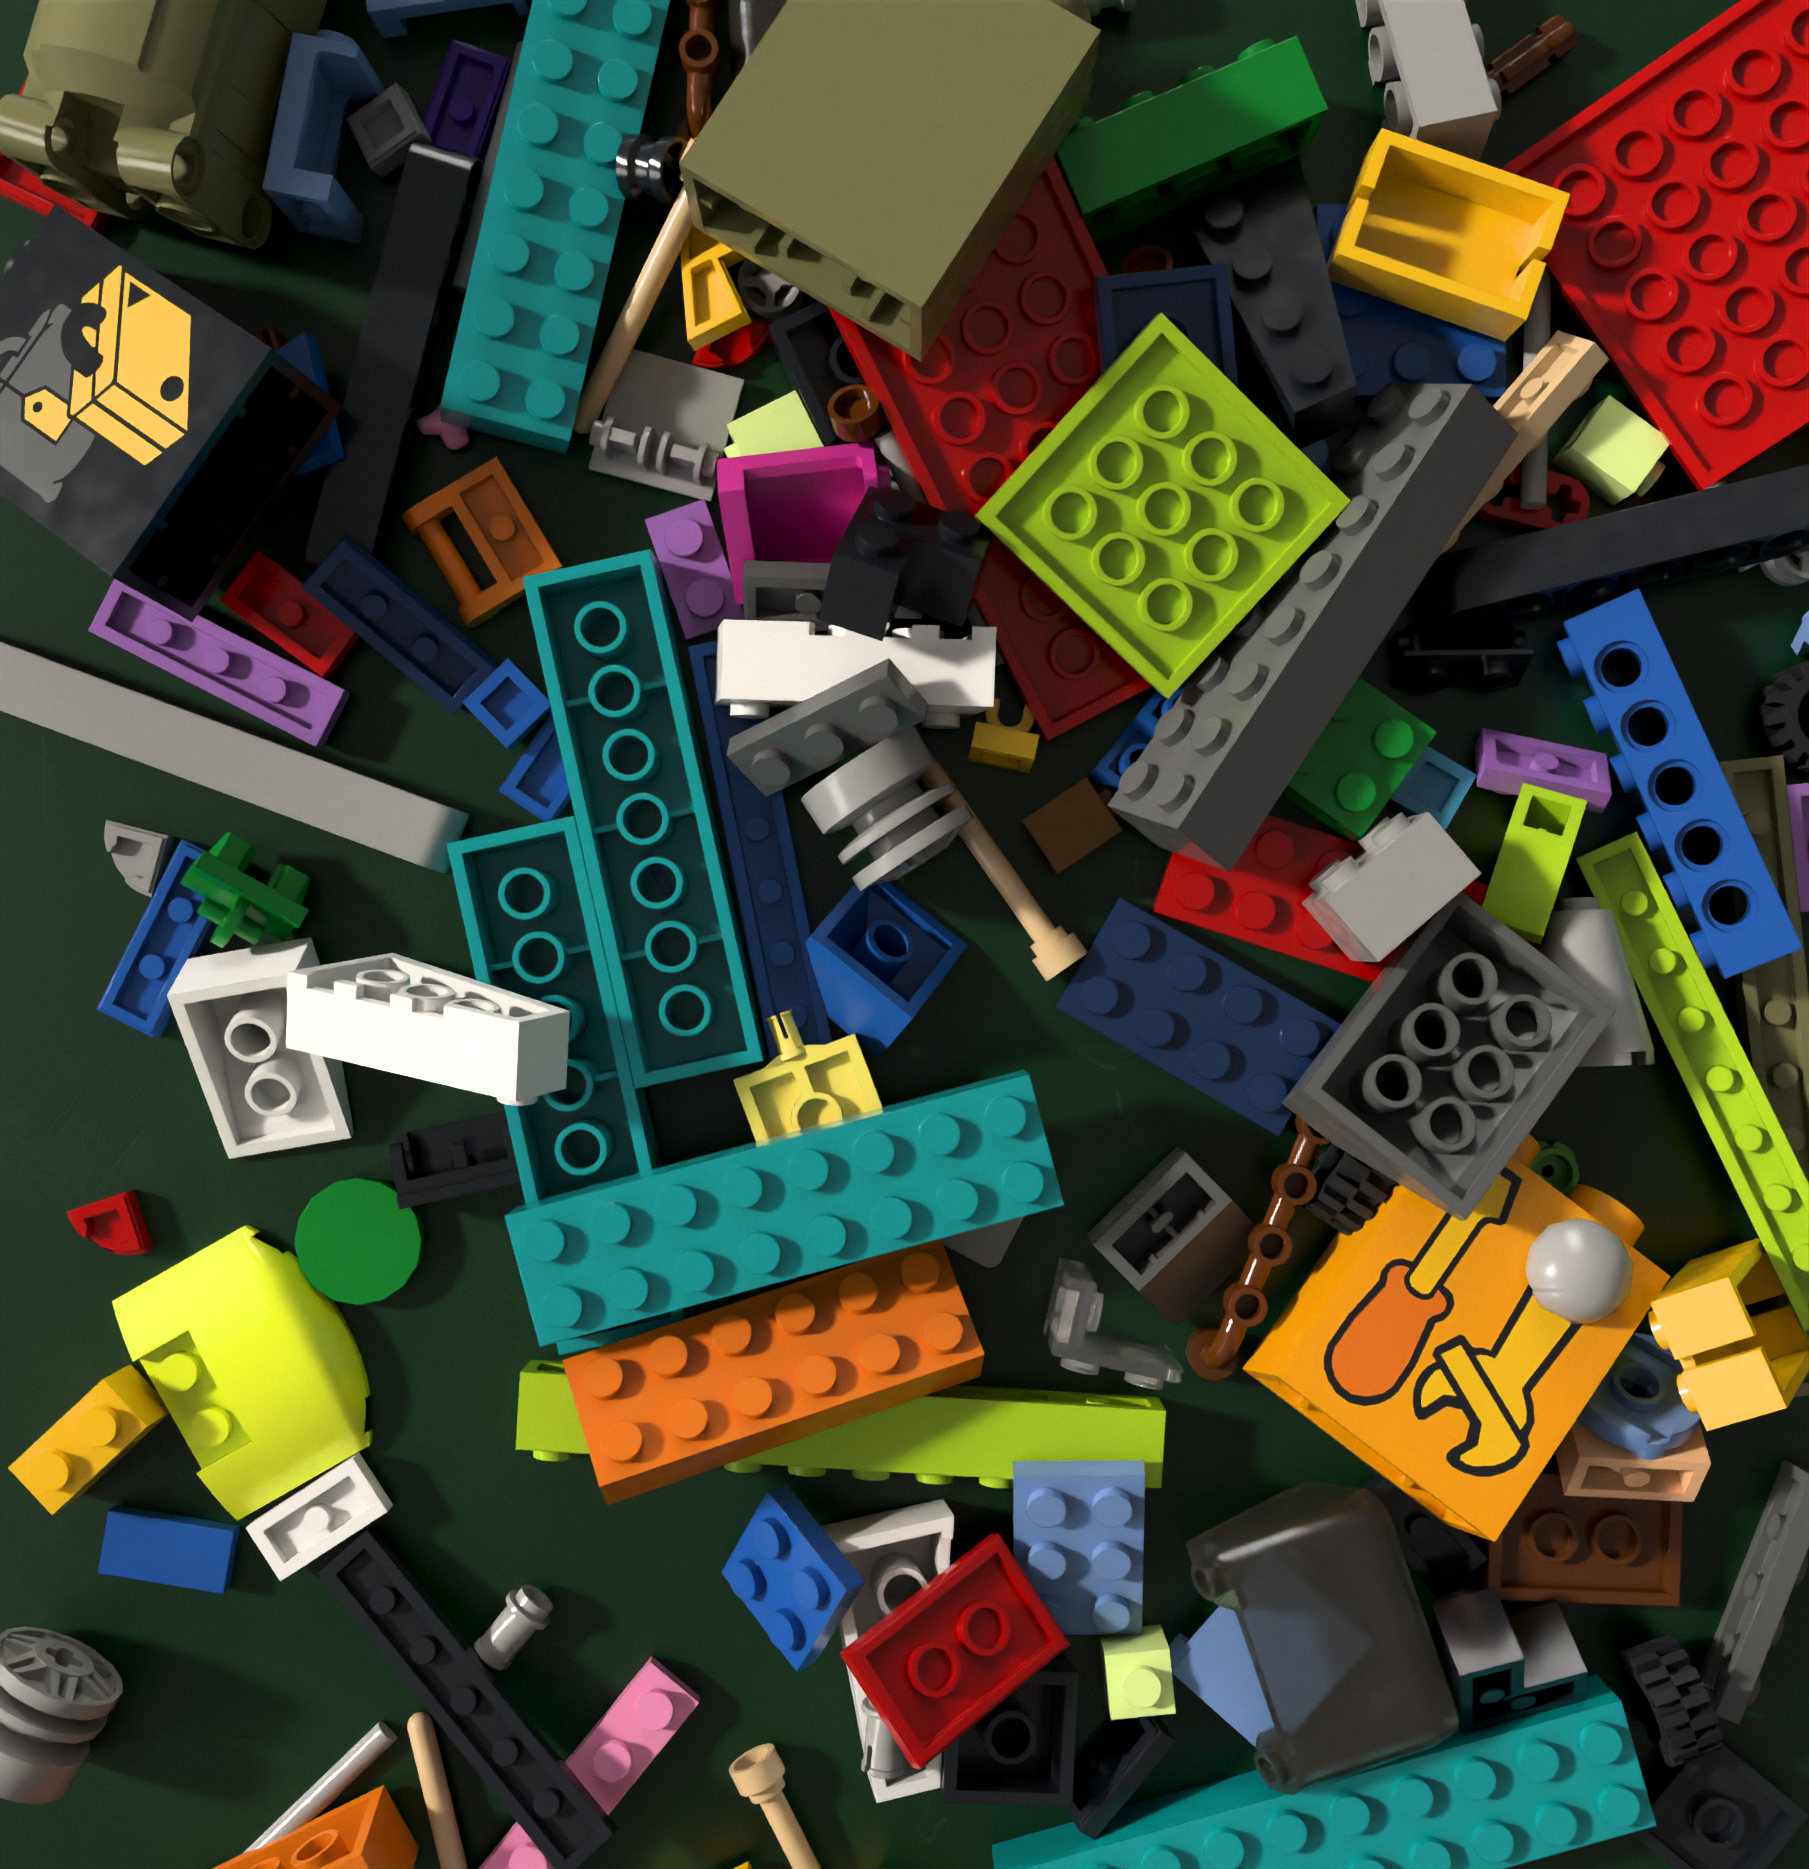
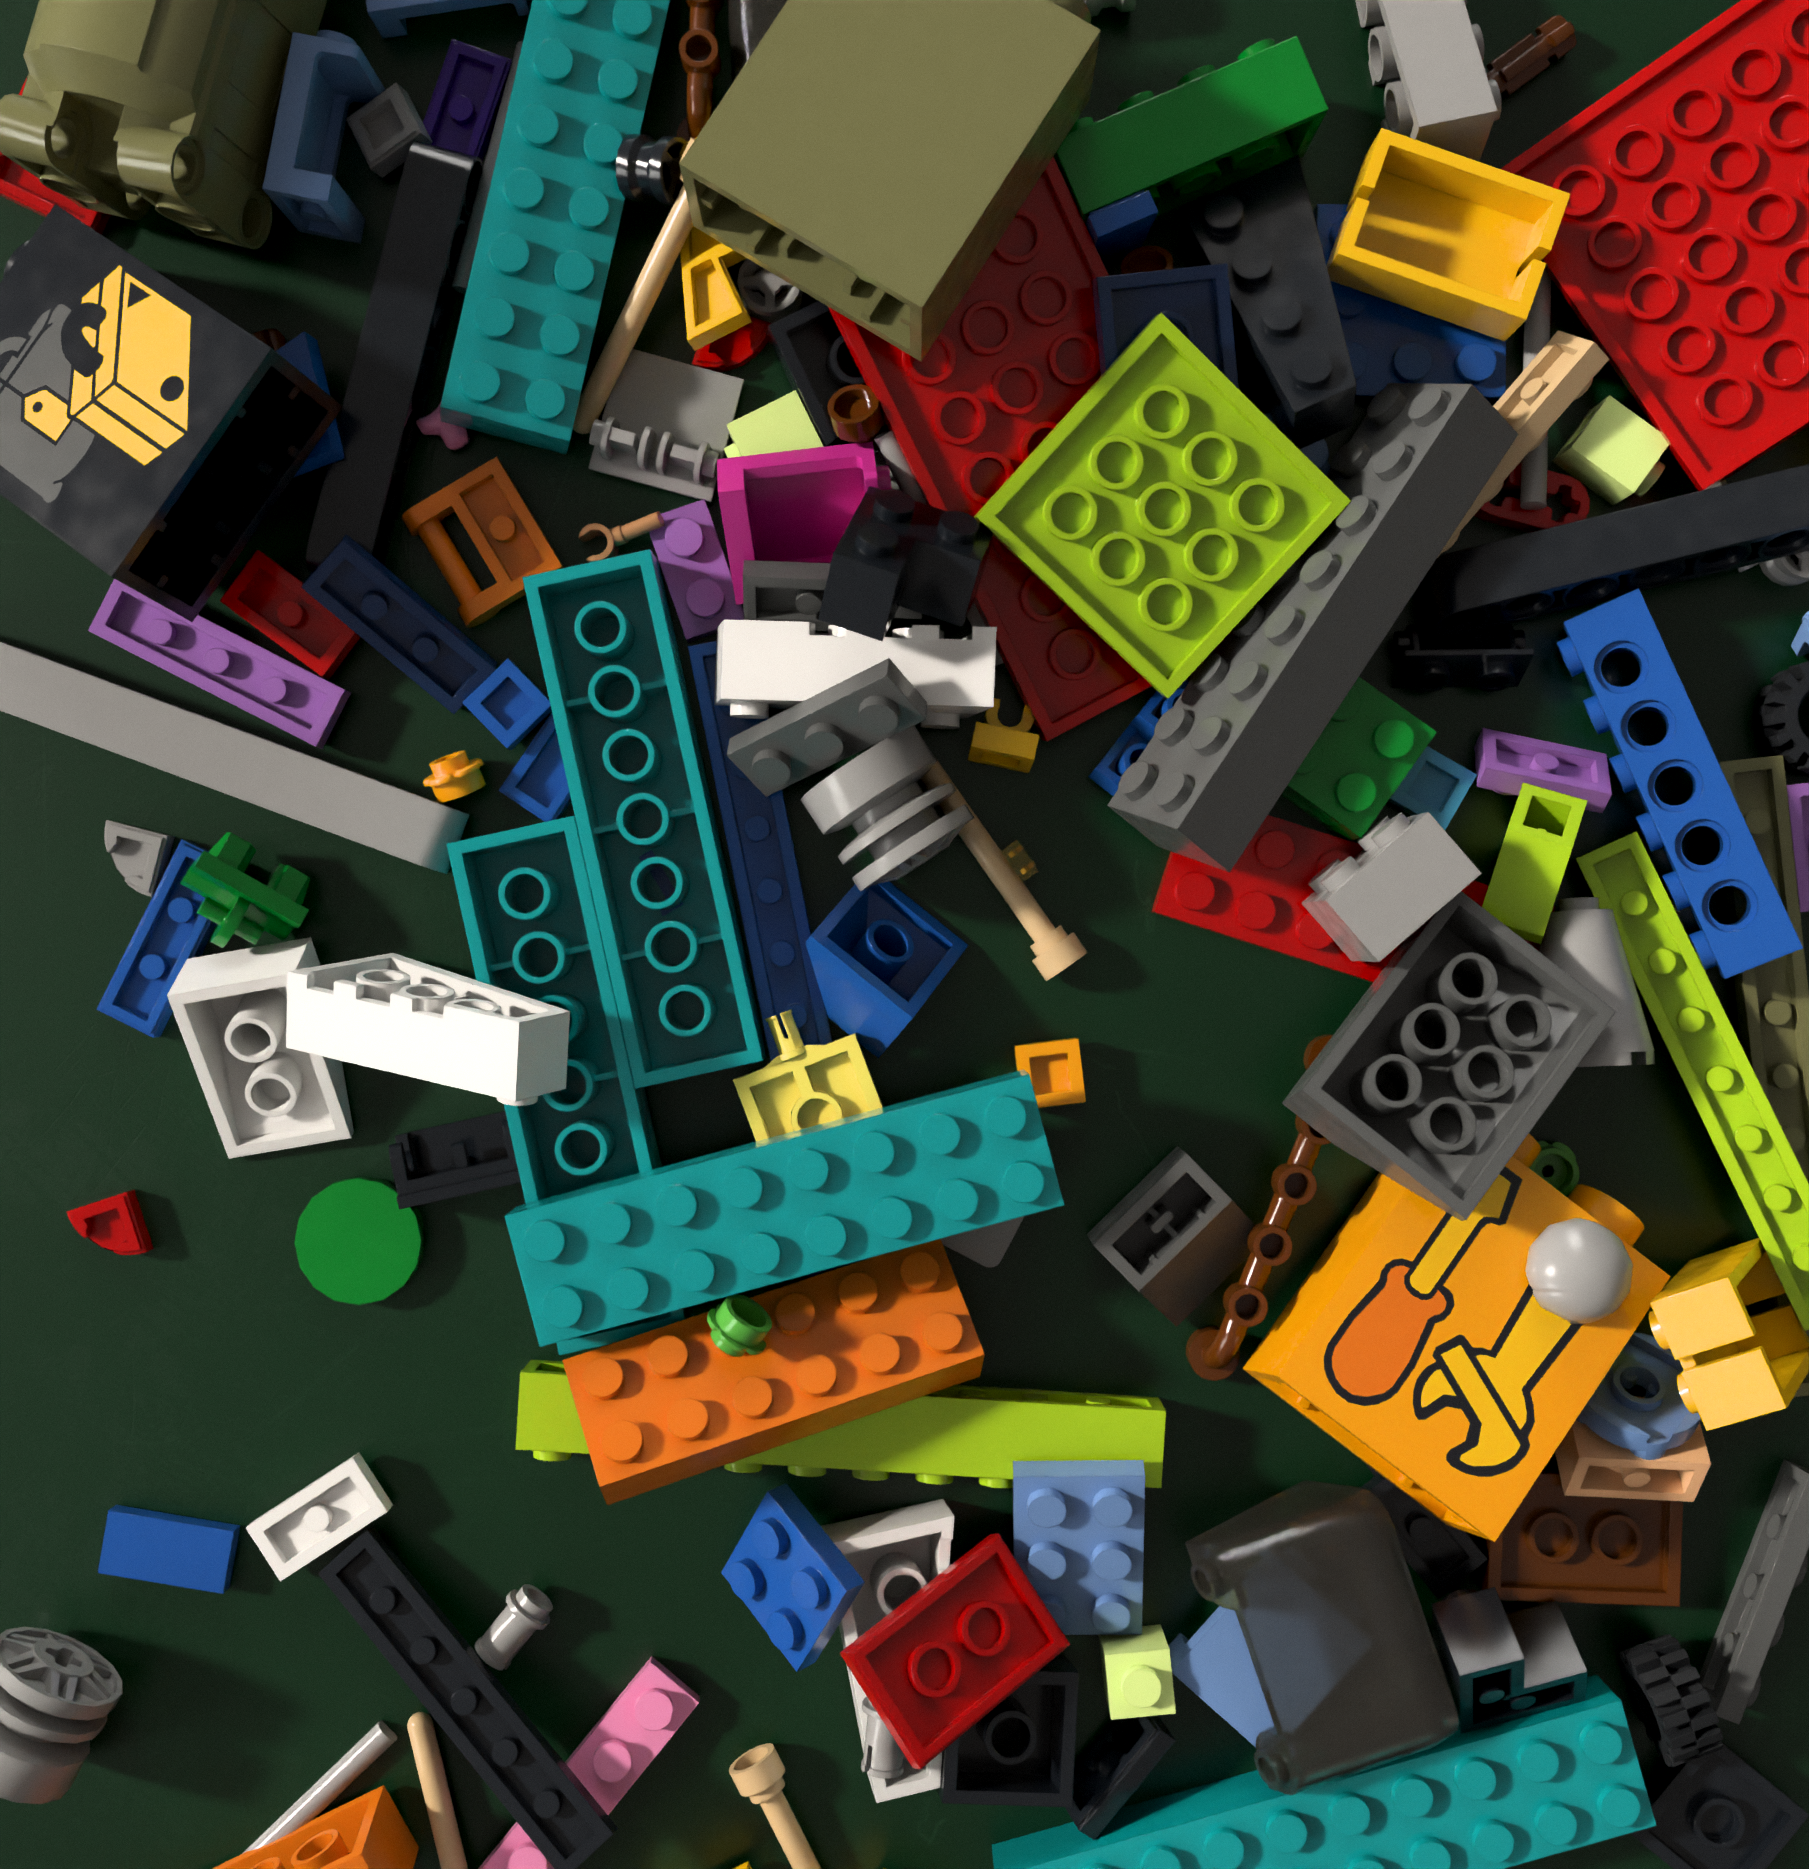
yellow brick [8,1364,170,1515] -> none
neon yellow slope [112,1224,373,1521] -> none
dark brown brick [1019,777,1123,876] -> none
clear bracket [1043,1258,1185,1390] -> none
dark blue plate [1056,897,1341,1136] -> none
black tyre [1301,1143,1396,1235] -> none
none -> light orange plate [423,750,486,803]
none -> medium nougat hand [579,511,665,562]
none -> bright green plate [707,1294,772,1357]
none -> clear yellow piece [1001,840,1039,882]
none -> light orange plate [1014,1038,1086,1108]
none -> blue tile [1085,190,1158,269]

